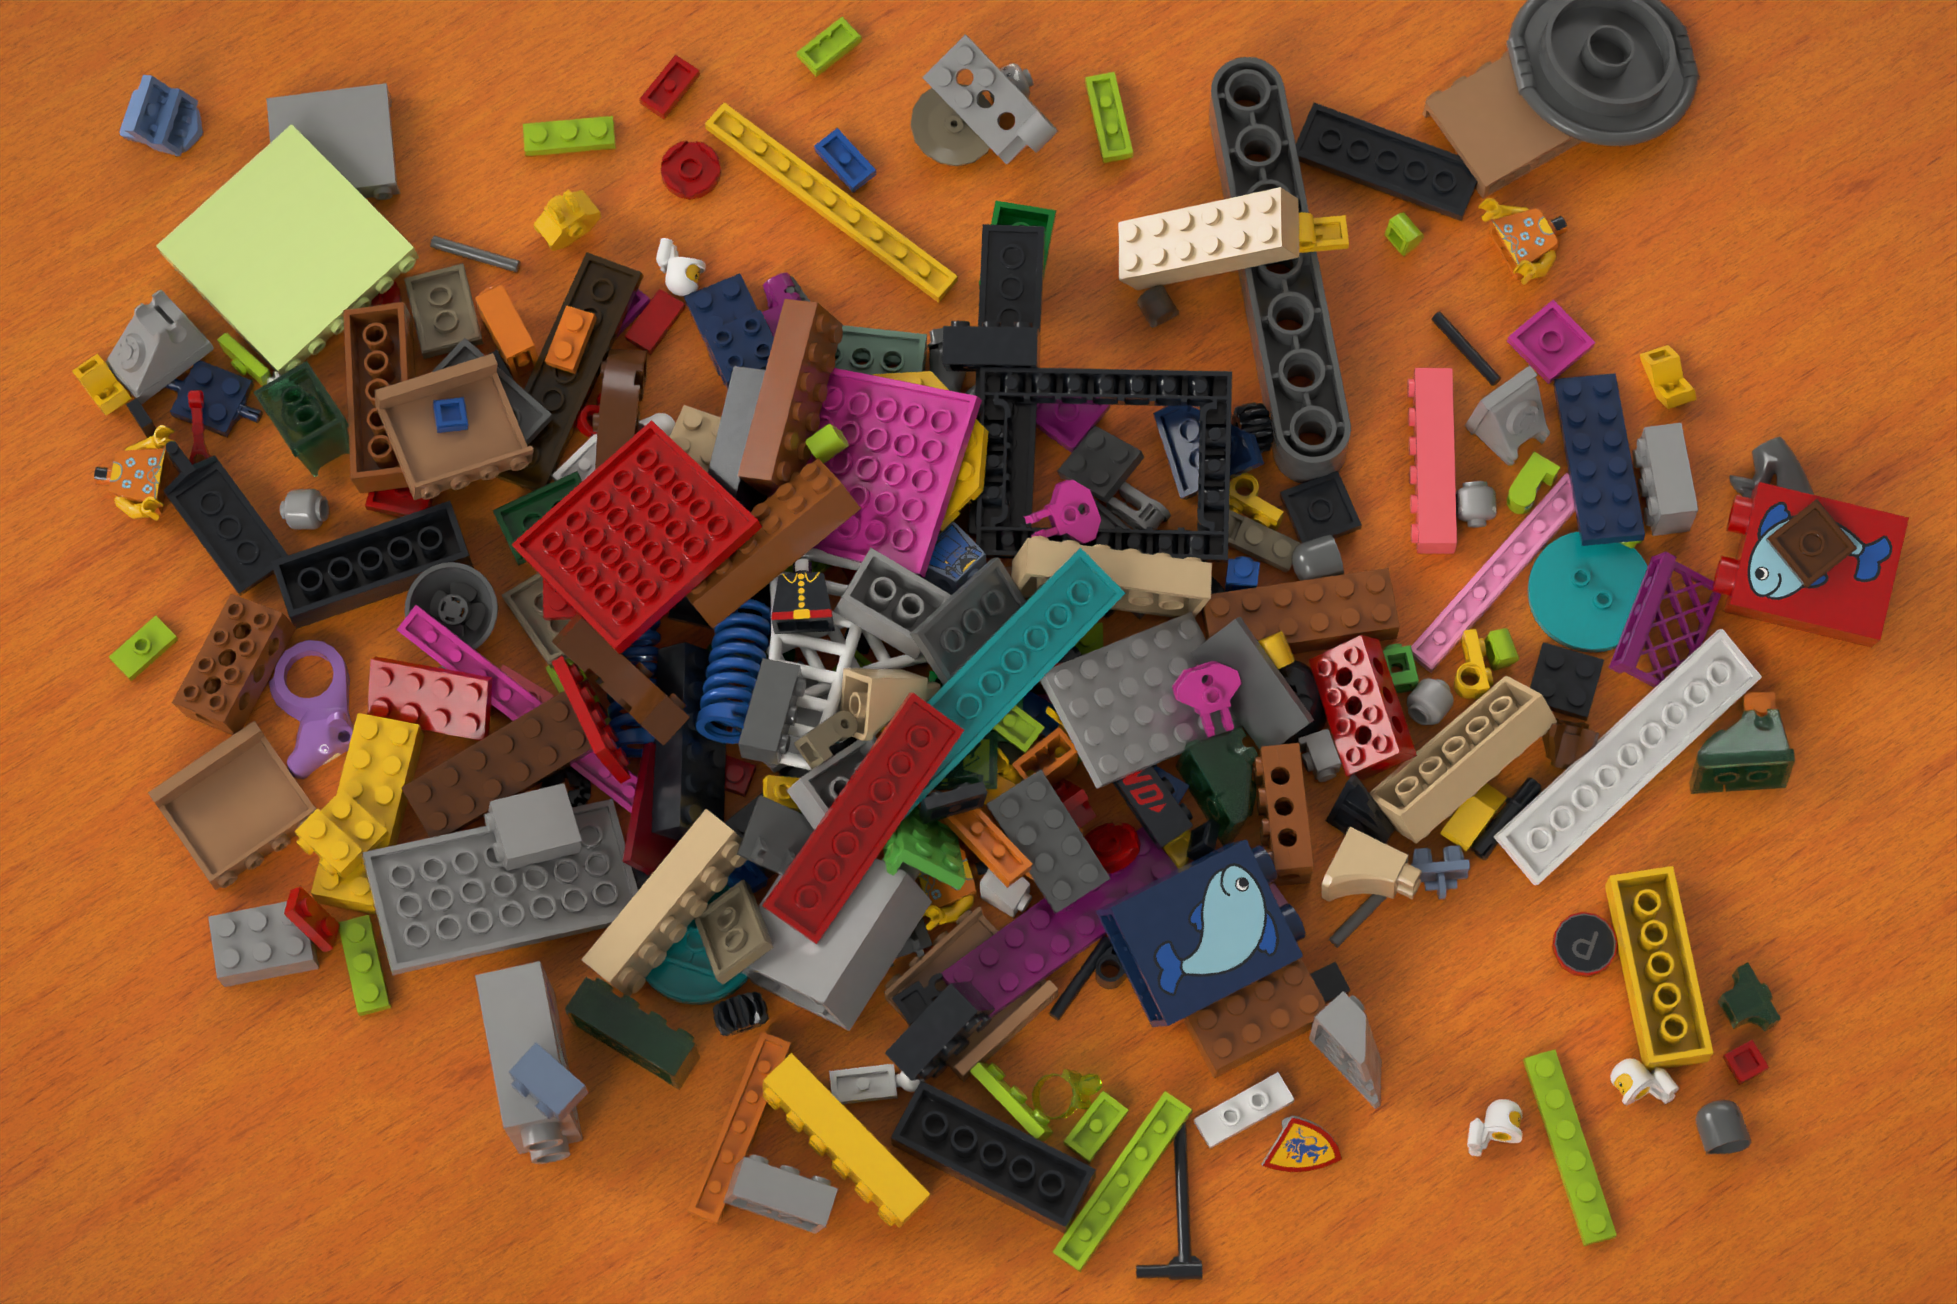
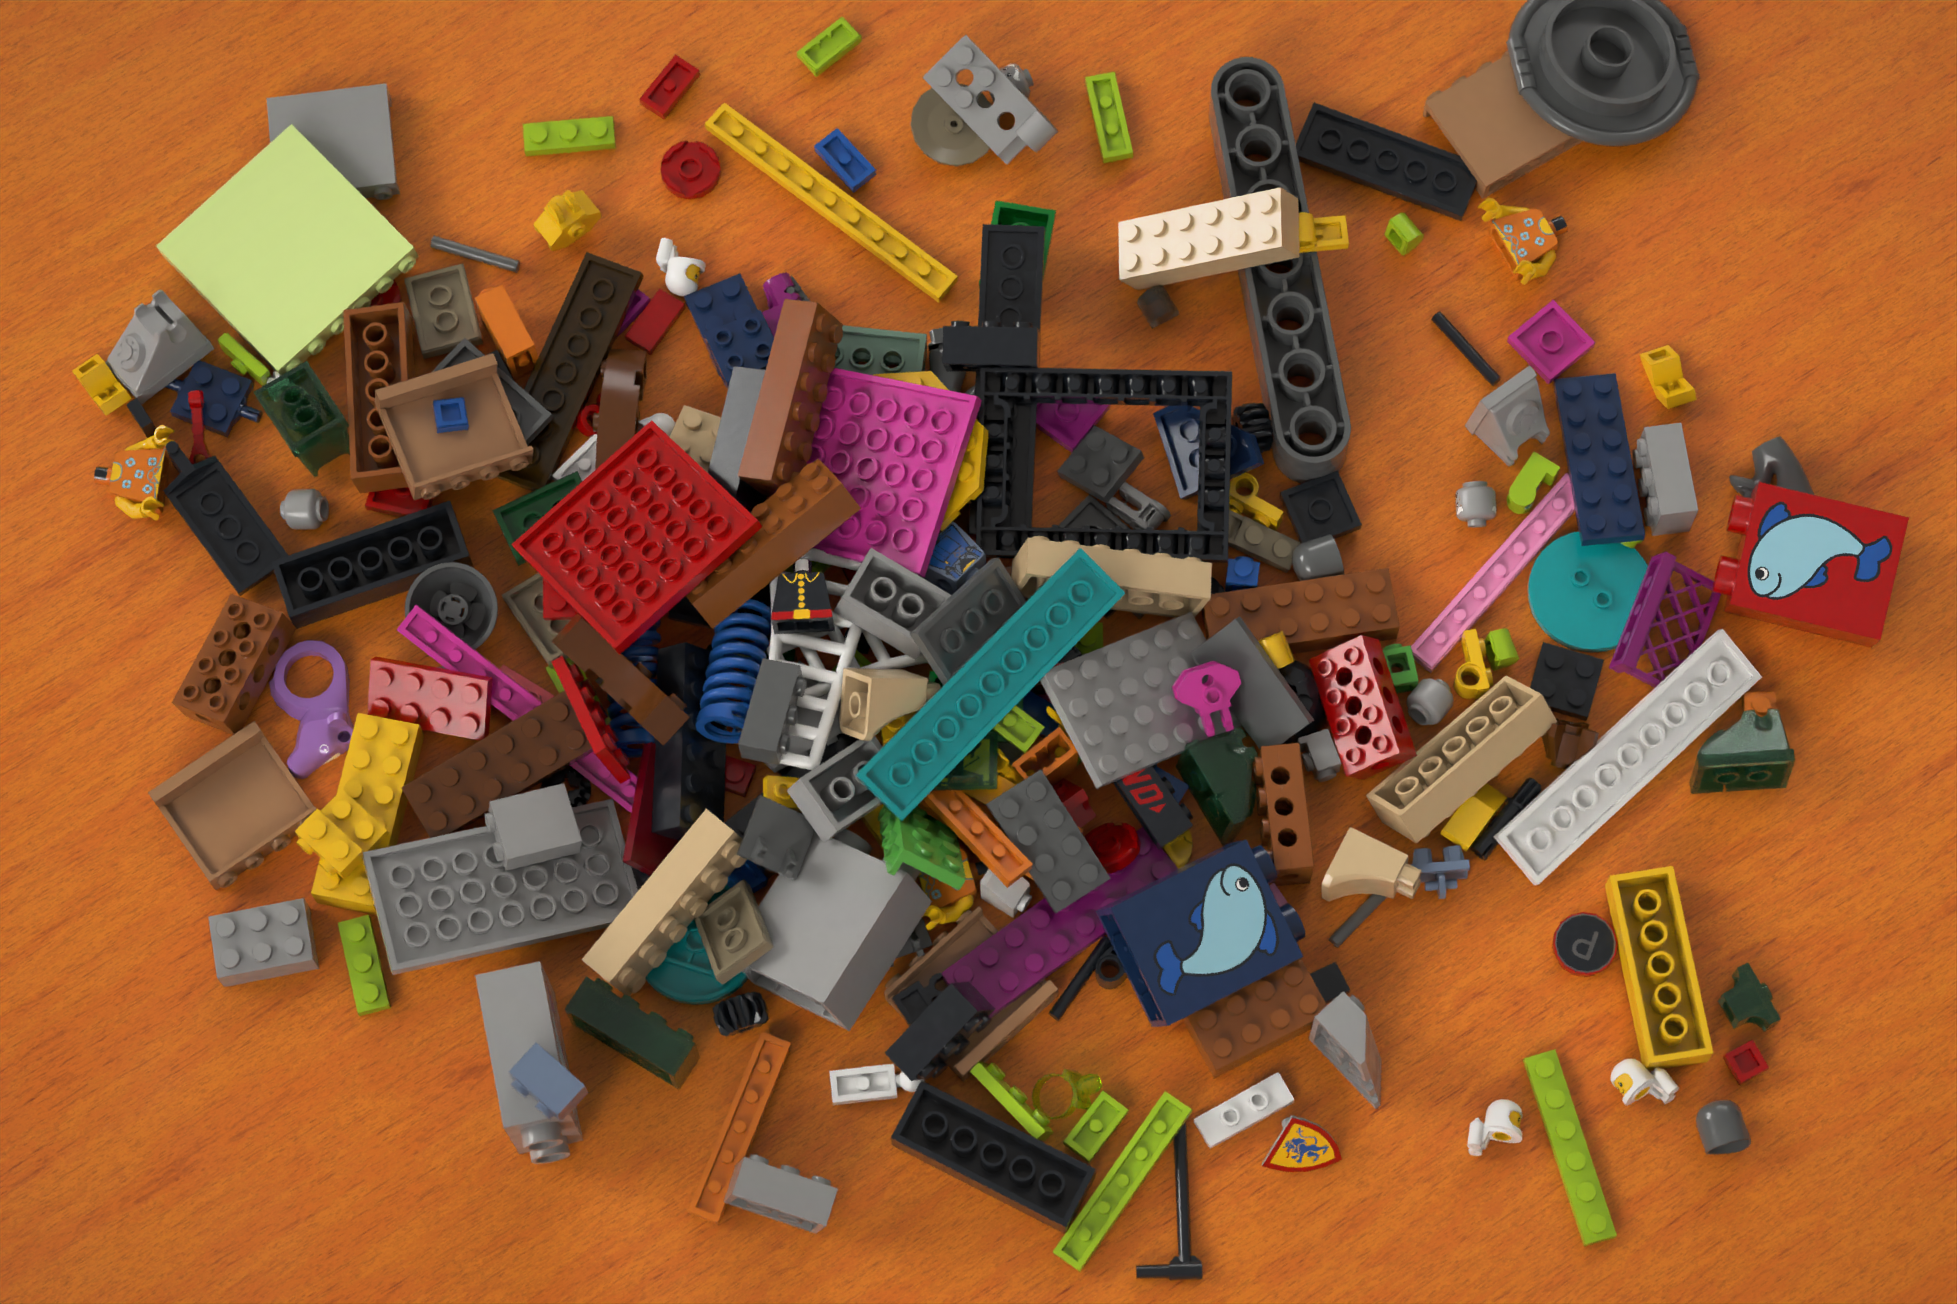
lime plate [109,615,178,681] -> none
medium blue piece [120,75,203,156] -> none
red plate [284,886,340,952] -> none
orange plate [545,305,597,374] -> none
red plate [762,692,964,944] -> none
yellow brick [762,1053,930,1229] -> none
dark tan leg [794,711,858,769] -> none
lime brick [805,424,849,463] -> none
black plate [919,781,988,824] -> none
dark pink hinge [1024,480,1101,543] -> none
black tile [1187,819,1220,861] -> none
black wing [1325,774,1395,844] -> none
coral brick [1407,368,1457,554] -> none
reddish brown tile [1766,499,1857,589] -> none

